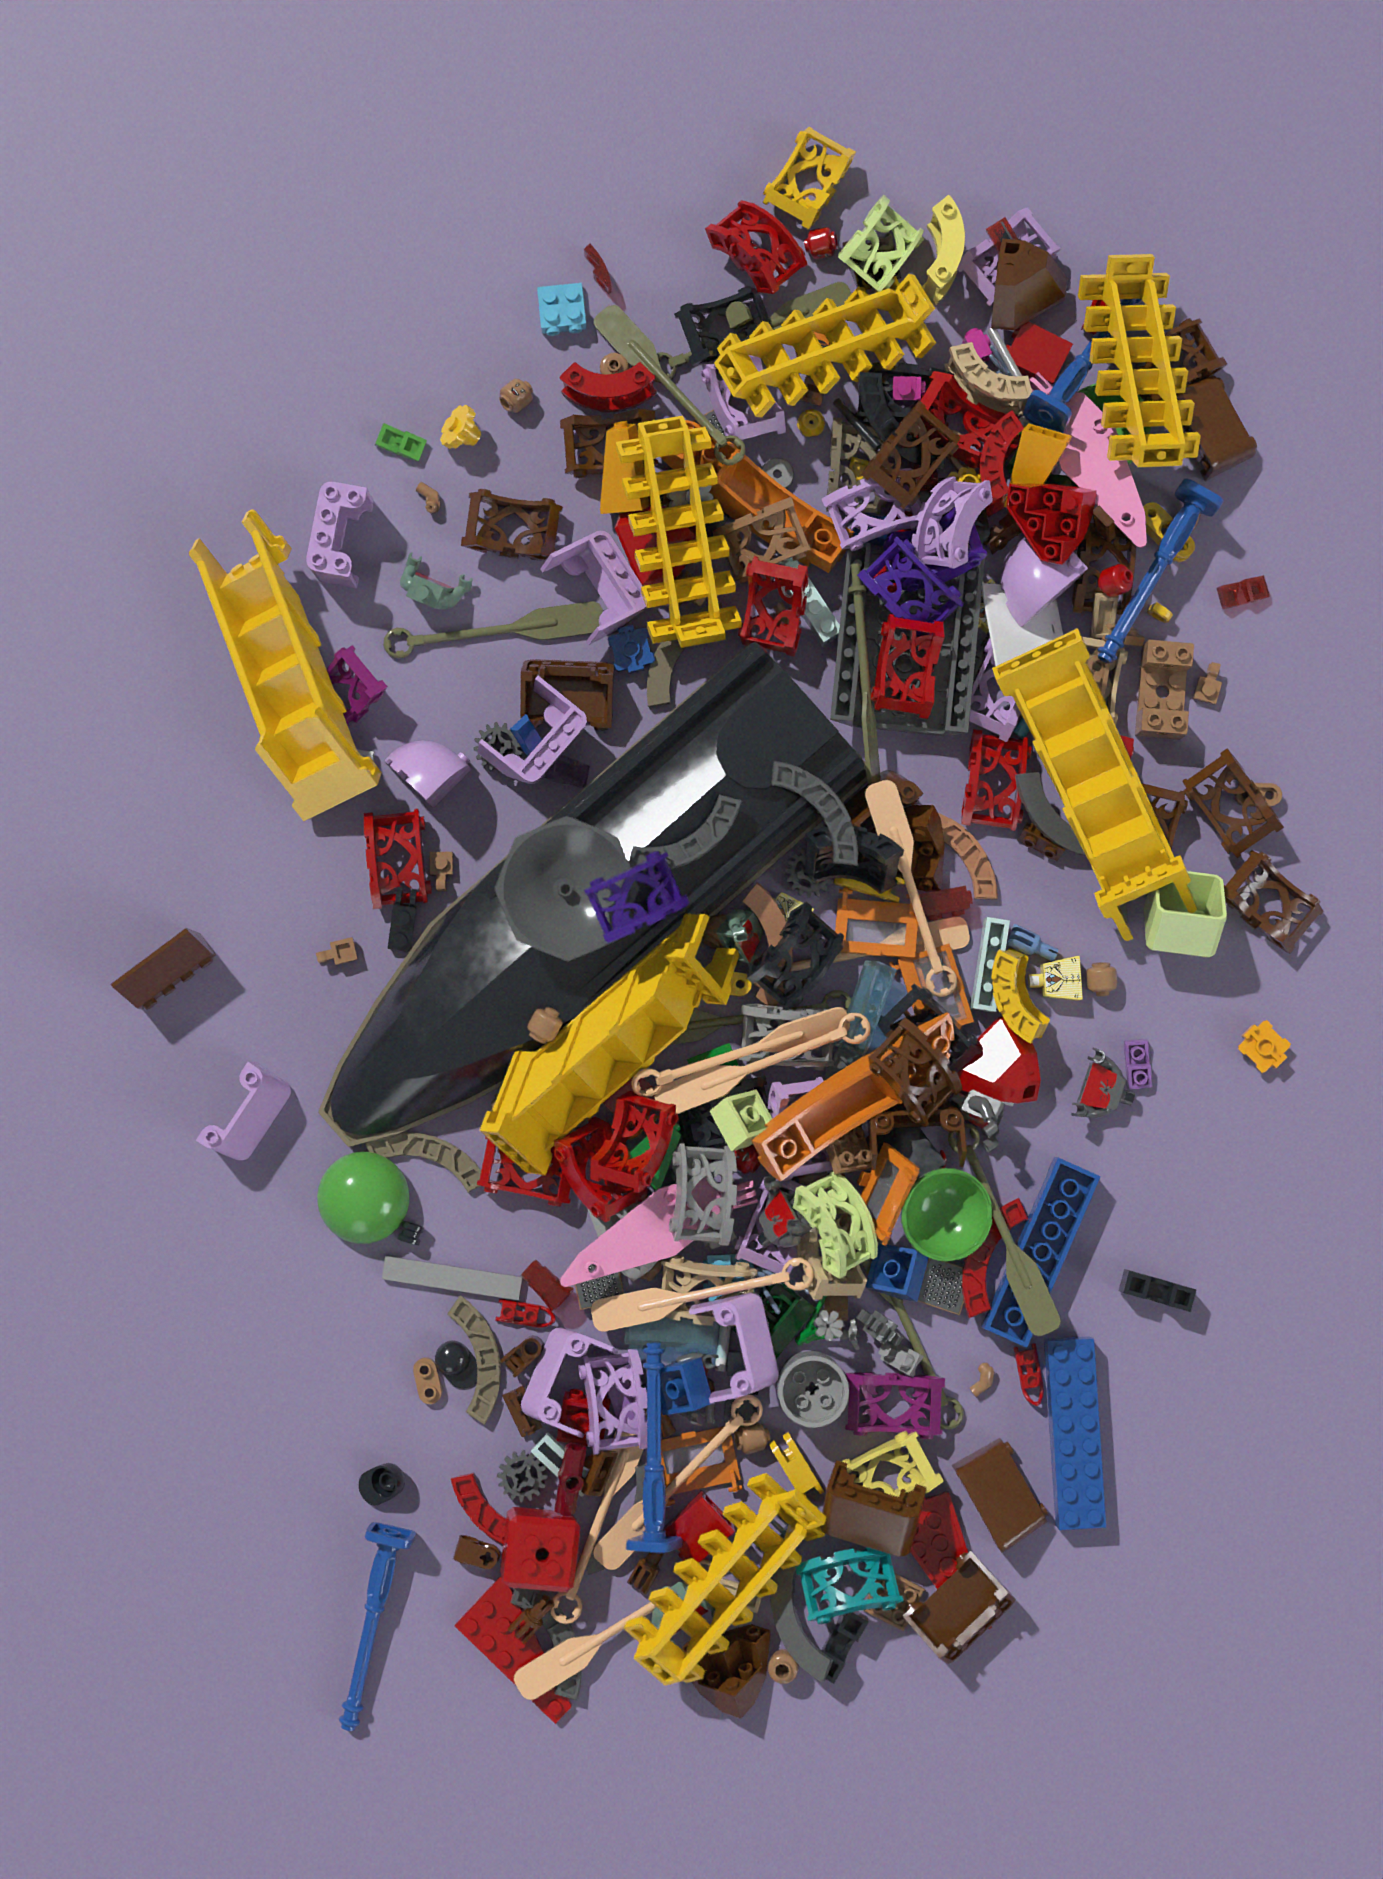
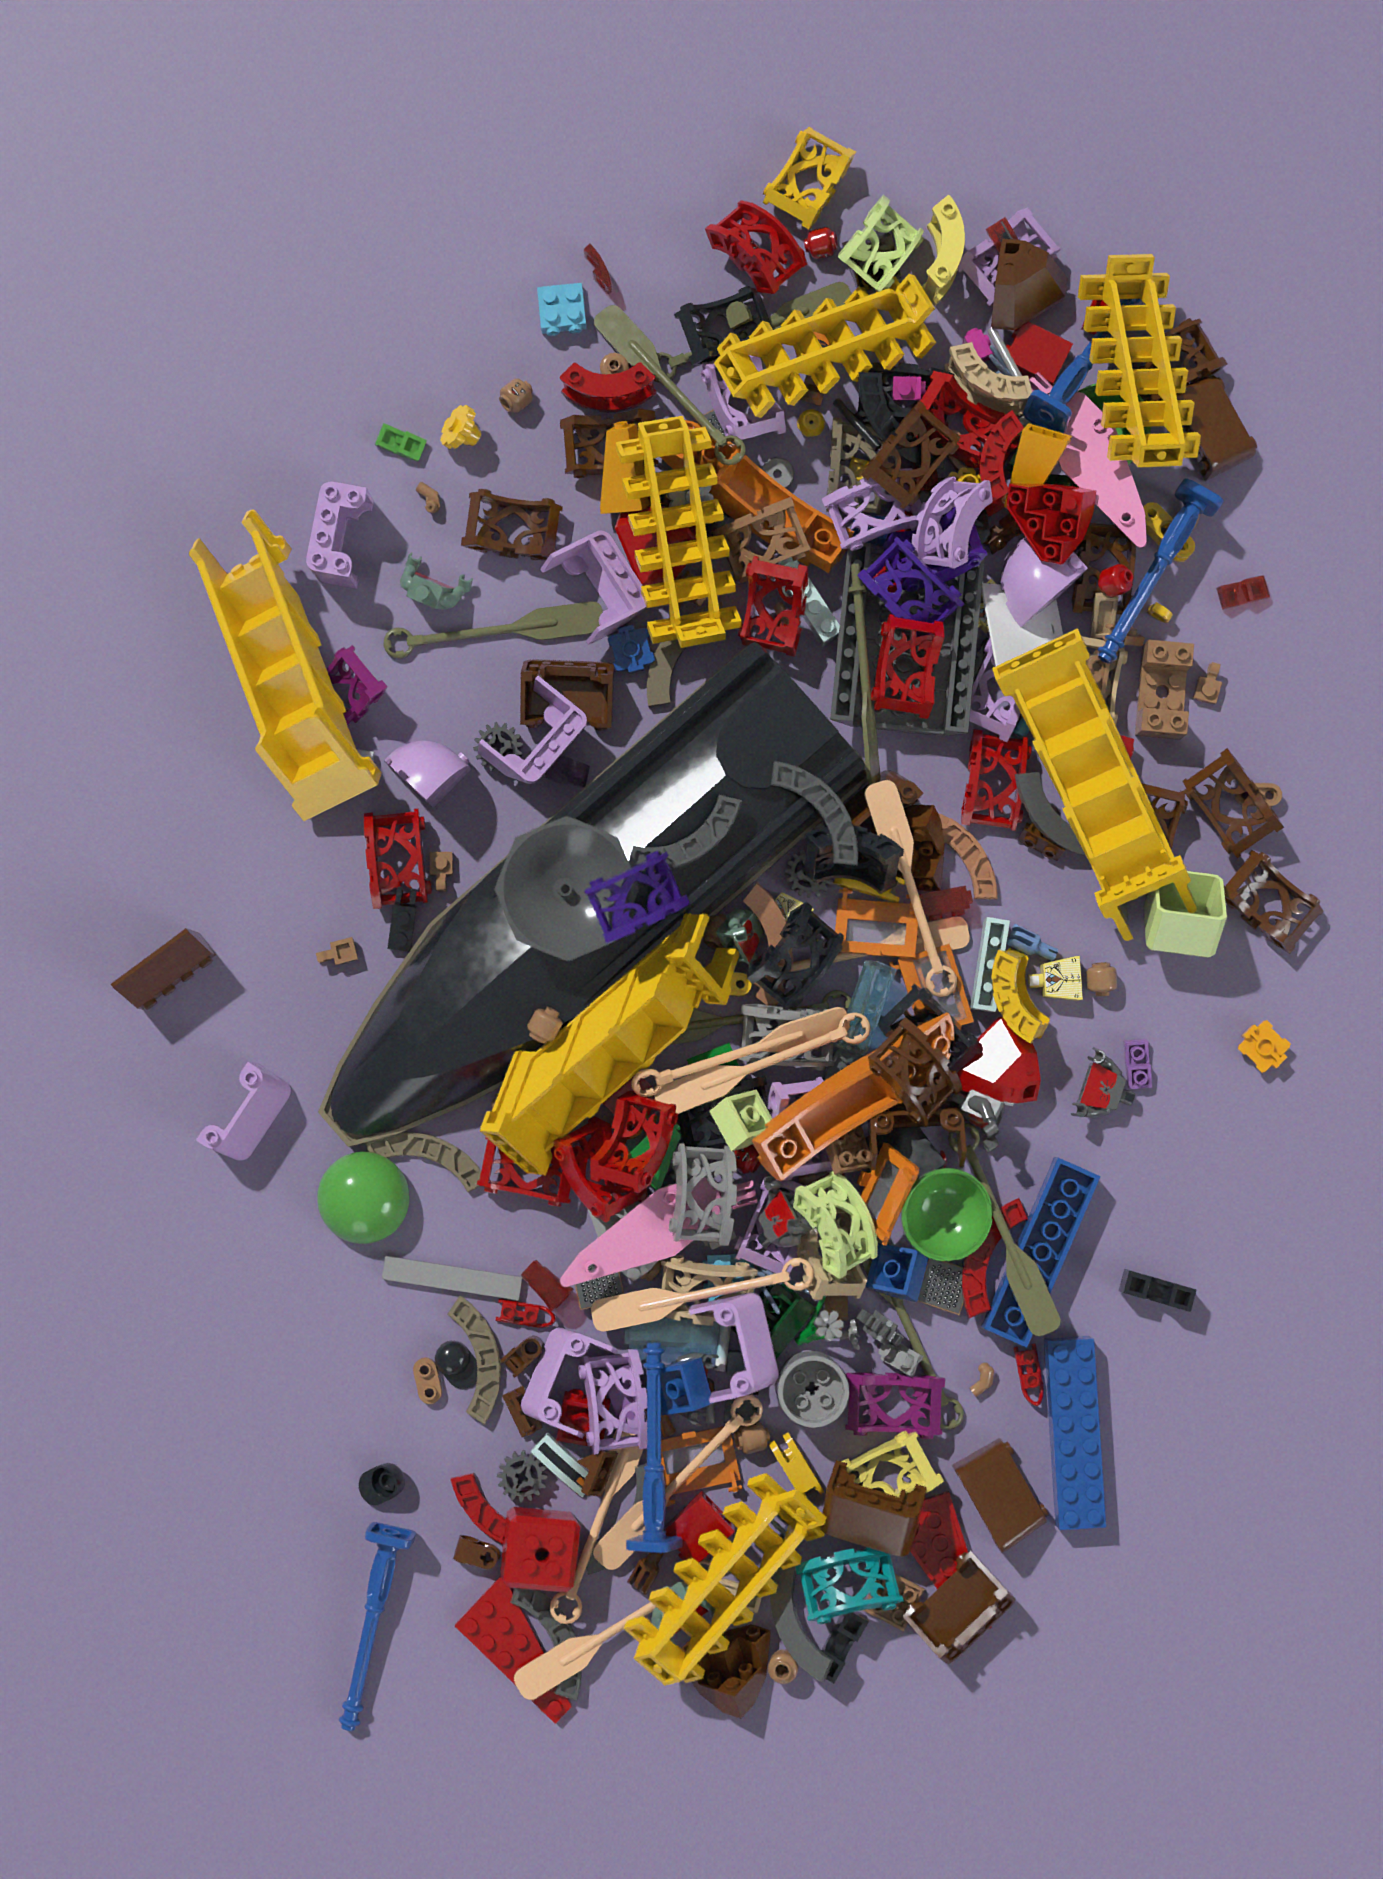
black wheel [397,1221,425,1246] -> none
reddish brown arm [507,1595,555,1644] -> none
blue tile [510,714,542,757] -> none
dark red piece [554,1442,586,1516] -> none
reddish brown tile [1093,506,1116,543] -> none

